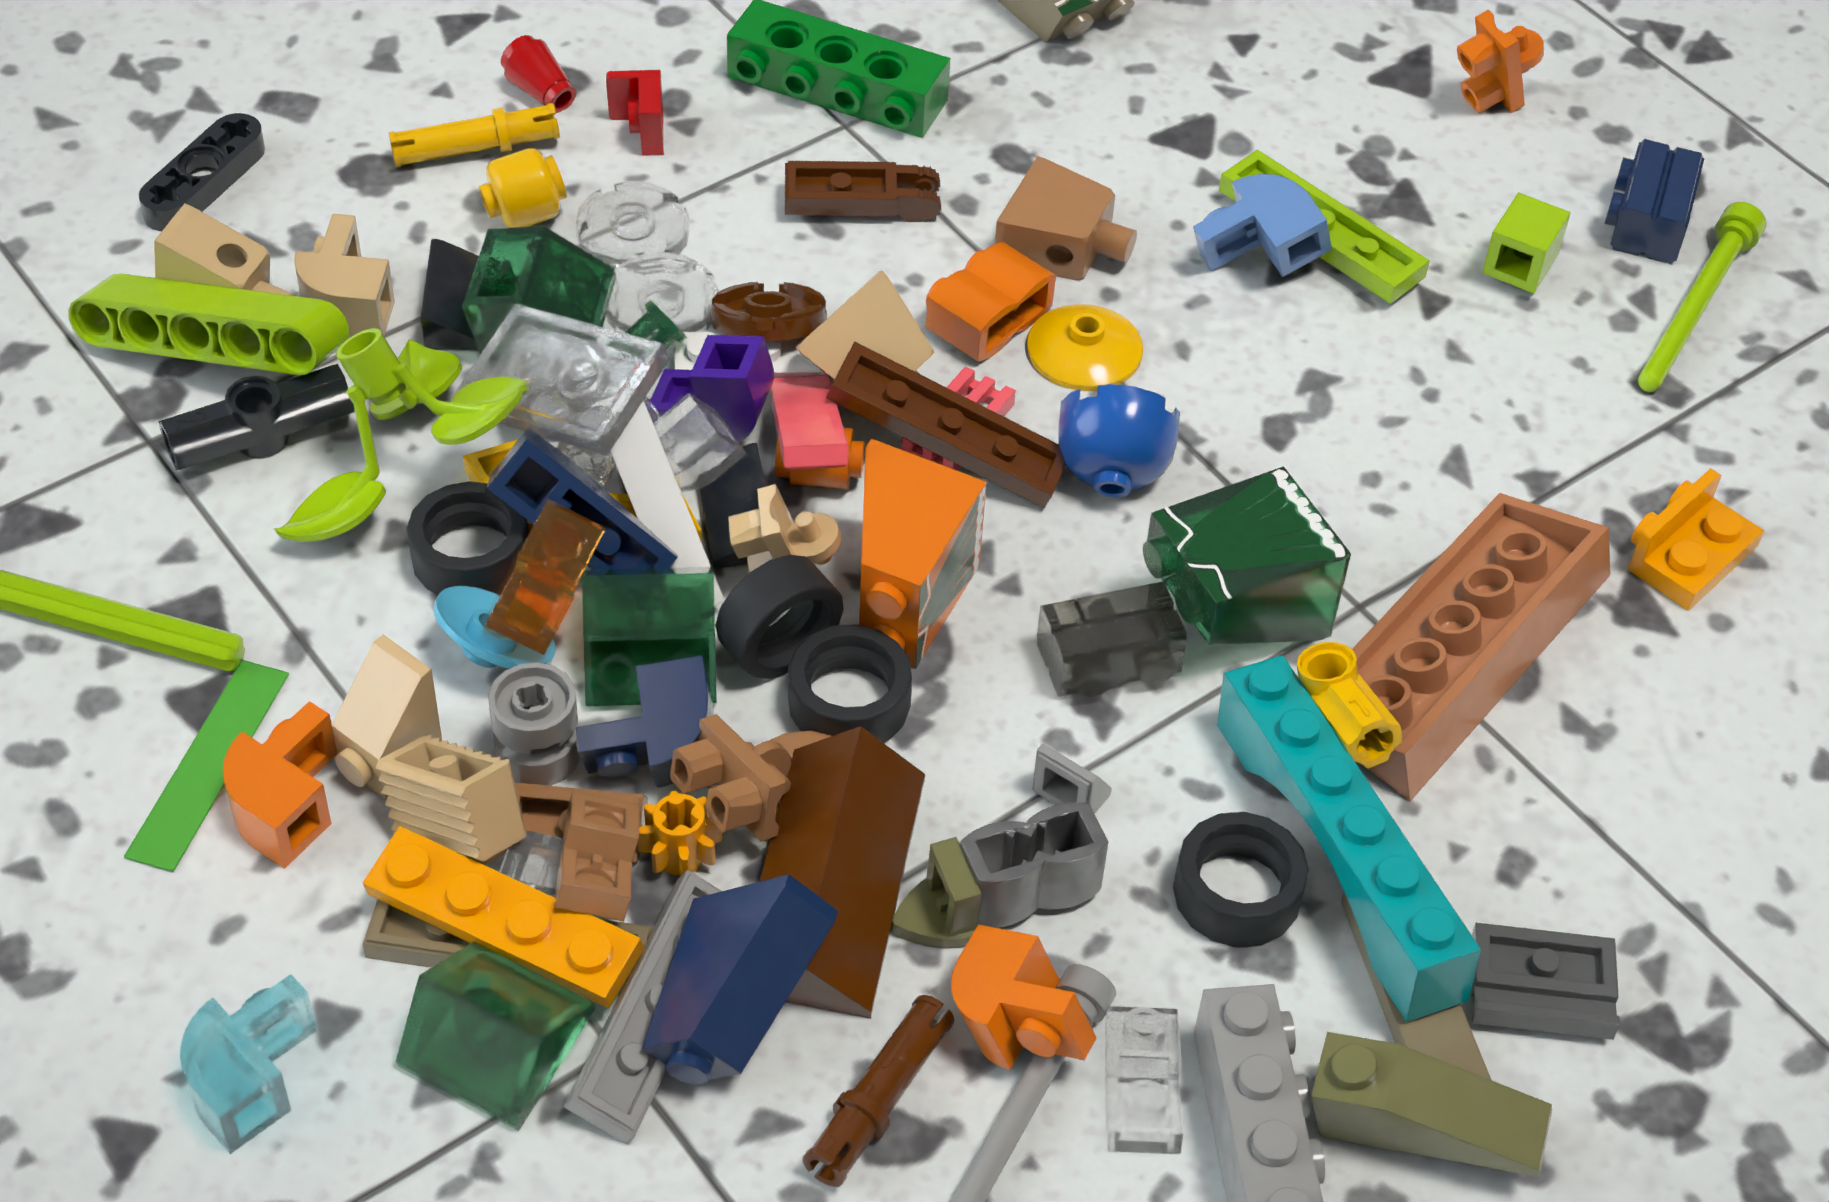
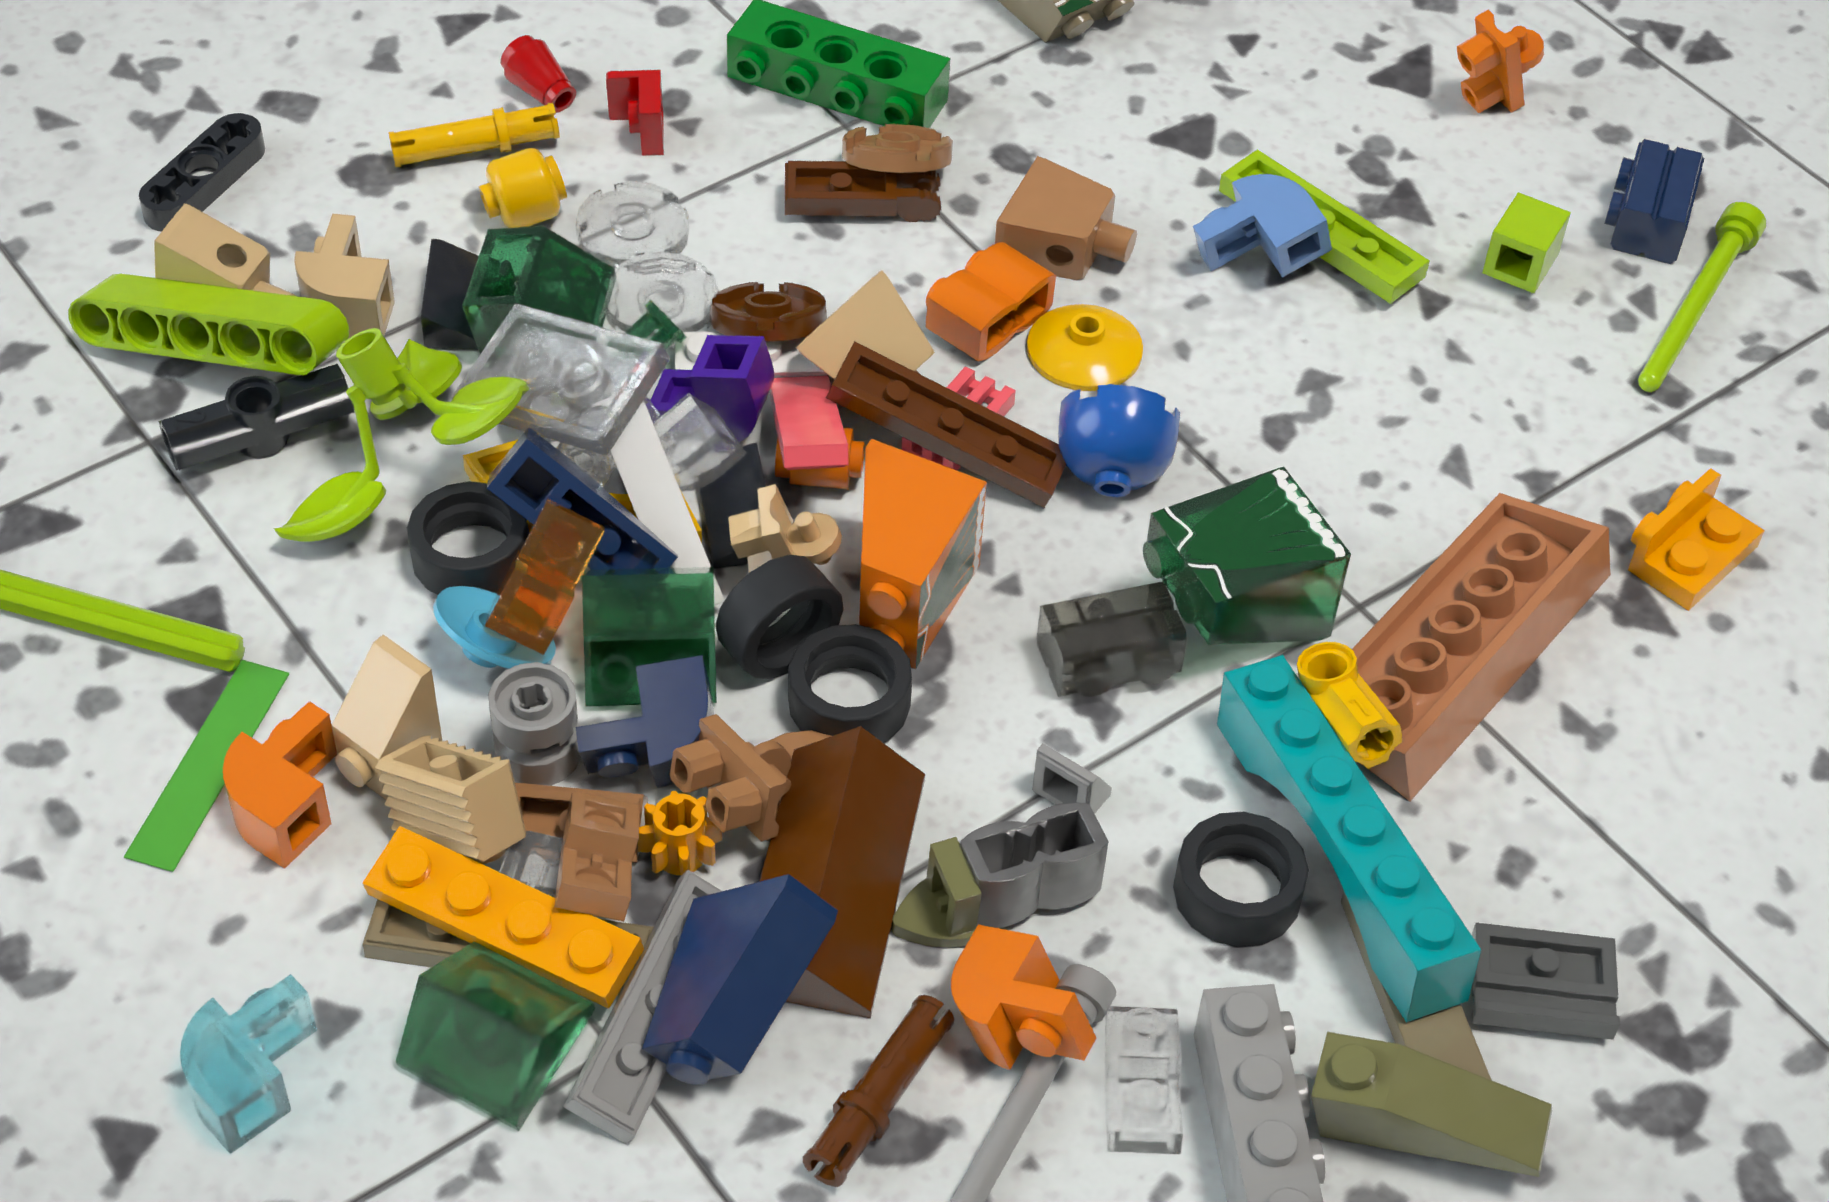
none -> medium nougat tile [842,124,953,173]

